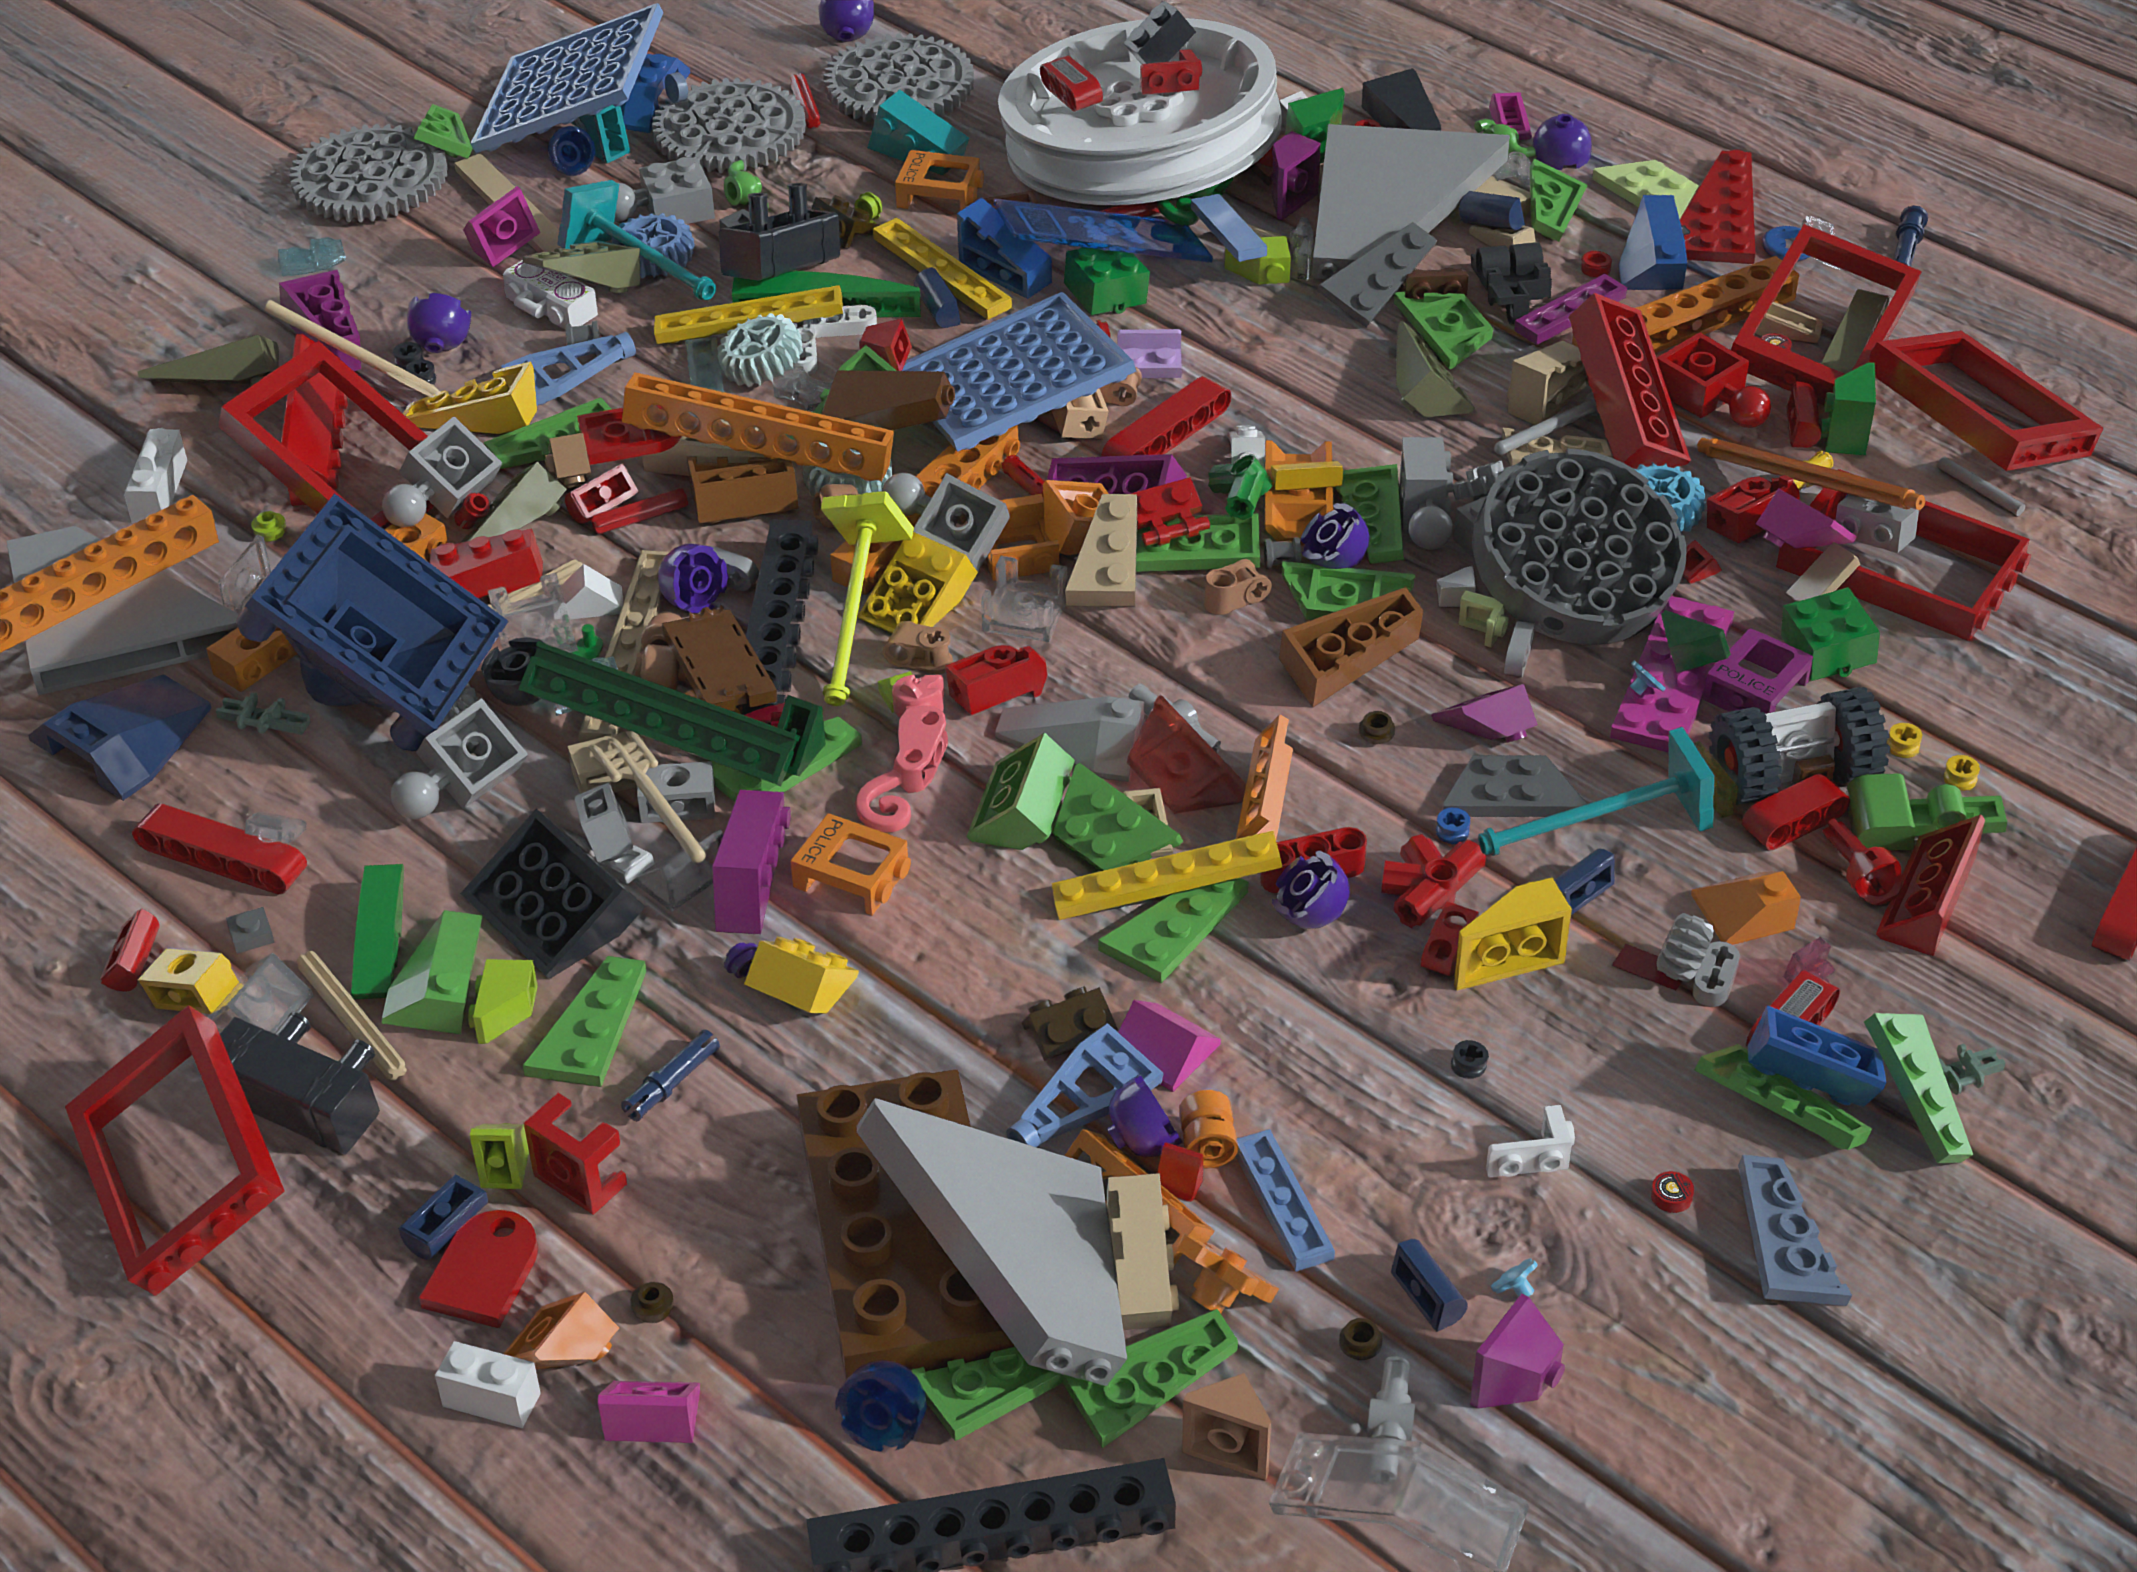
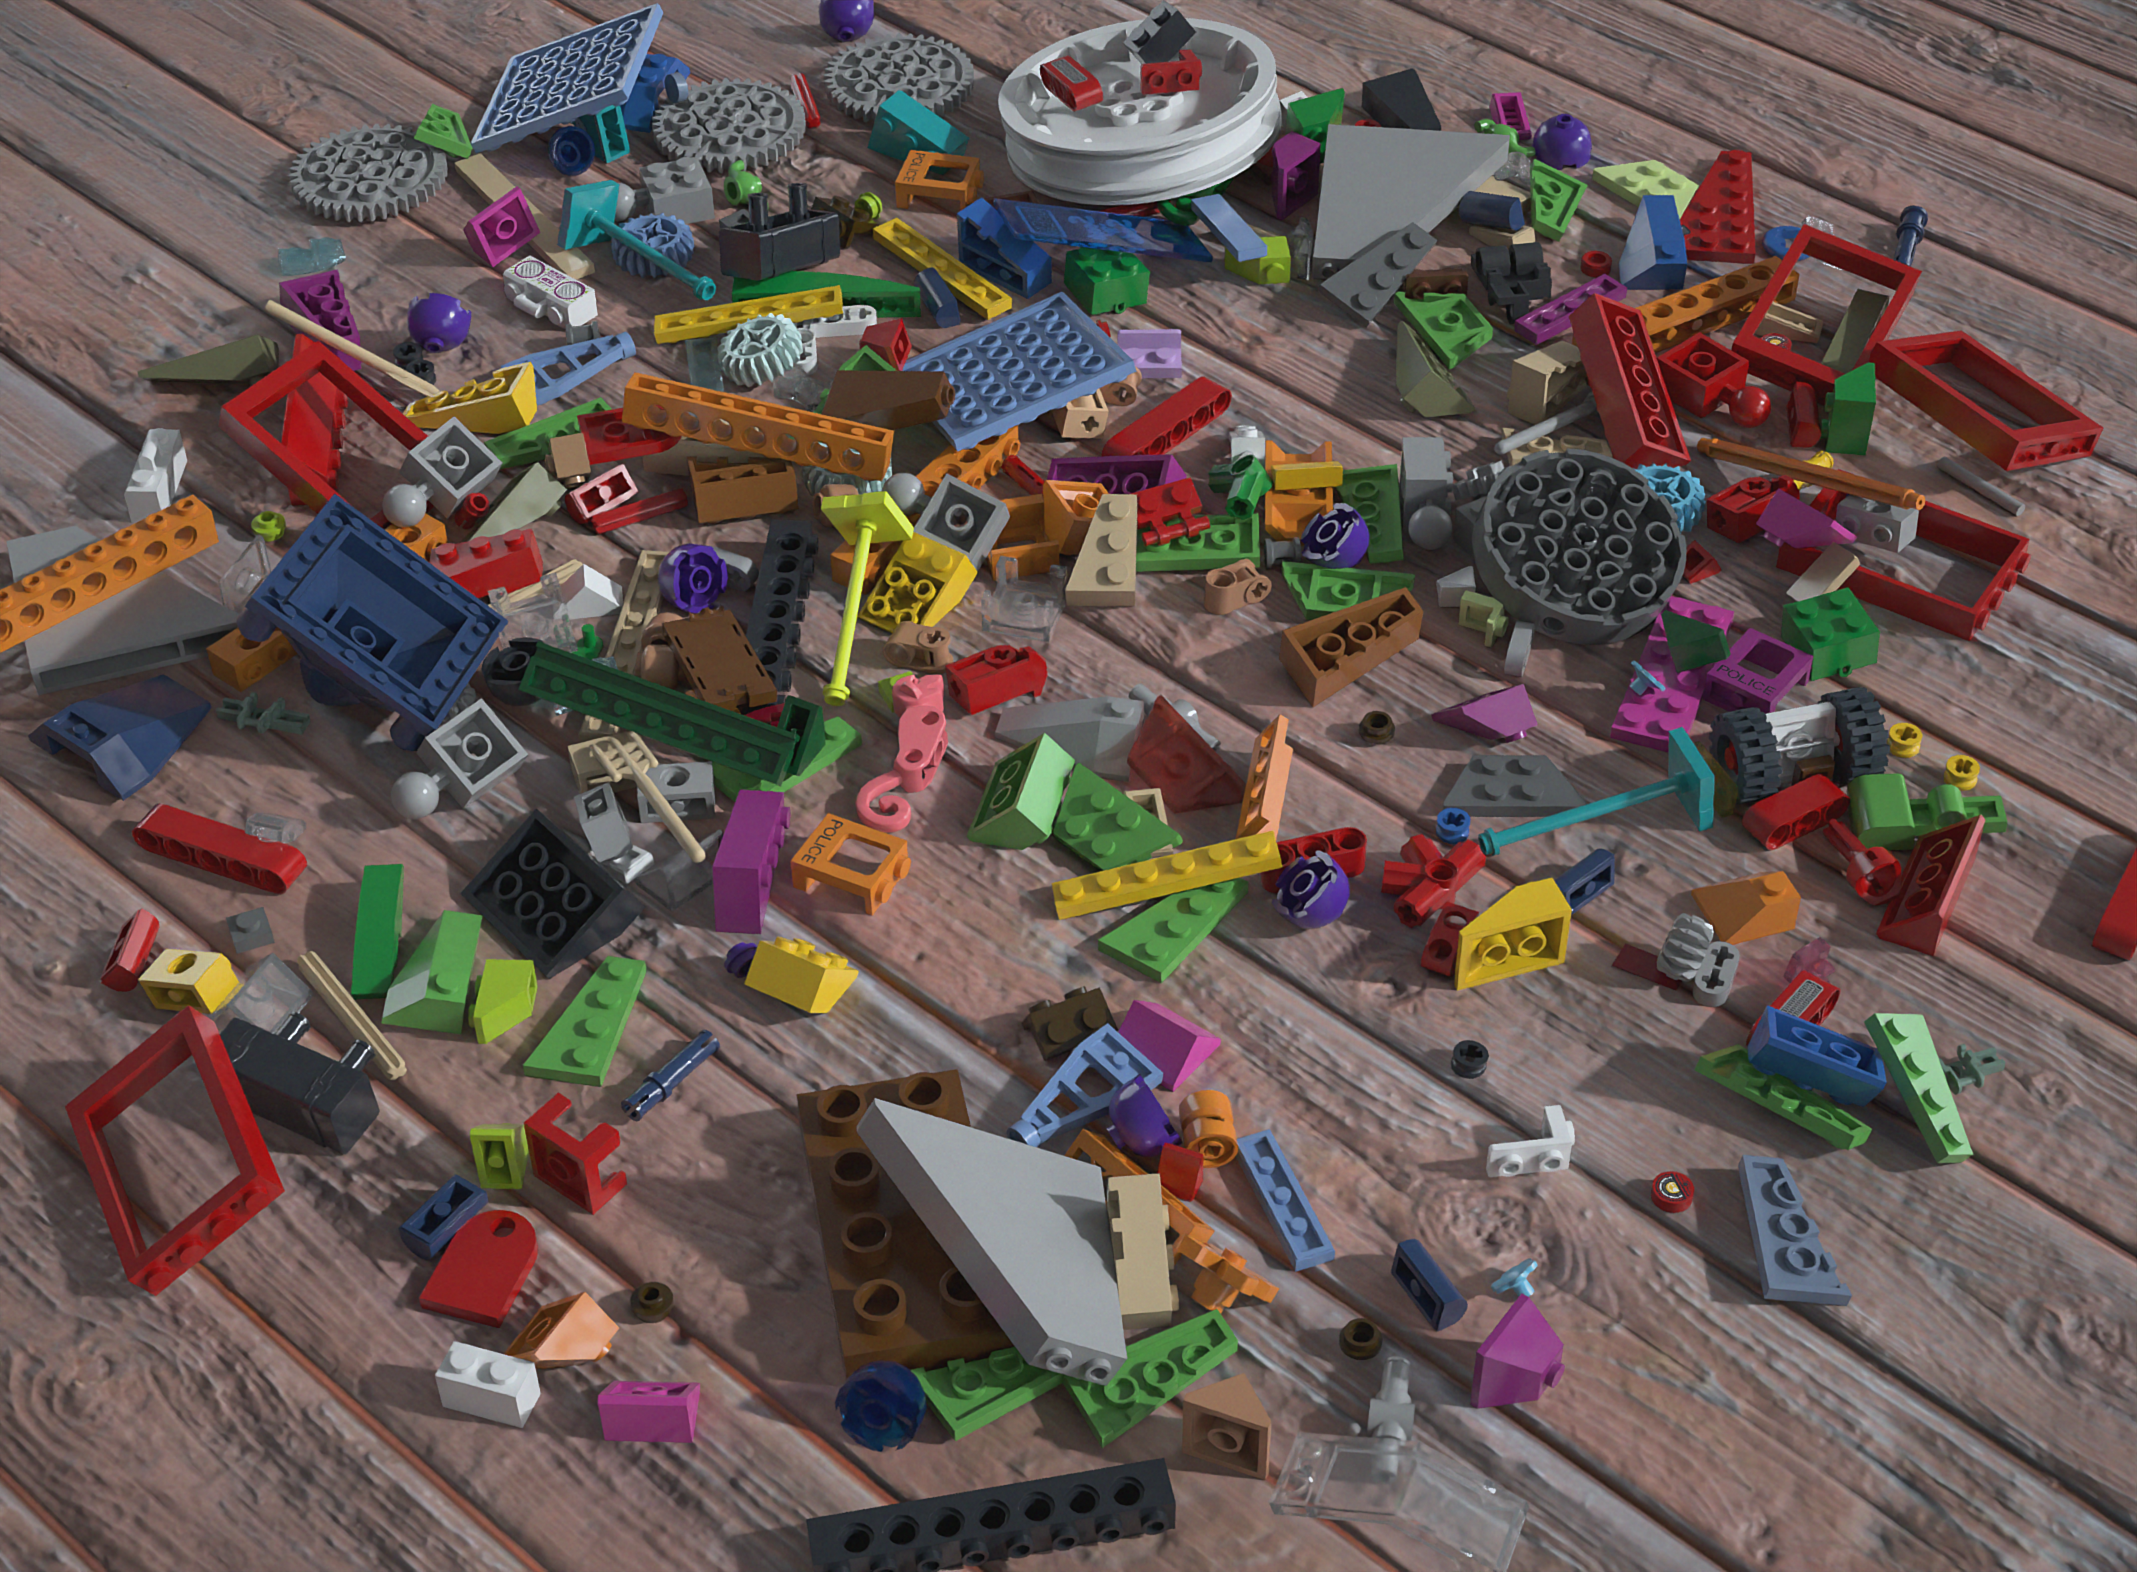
olive wedge [522,241,640,293] -> none

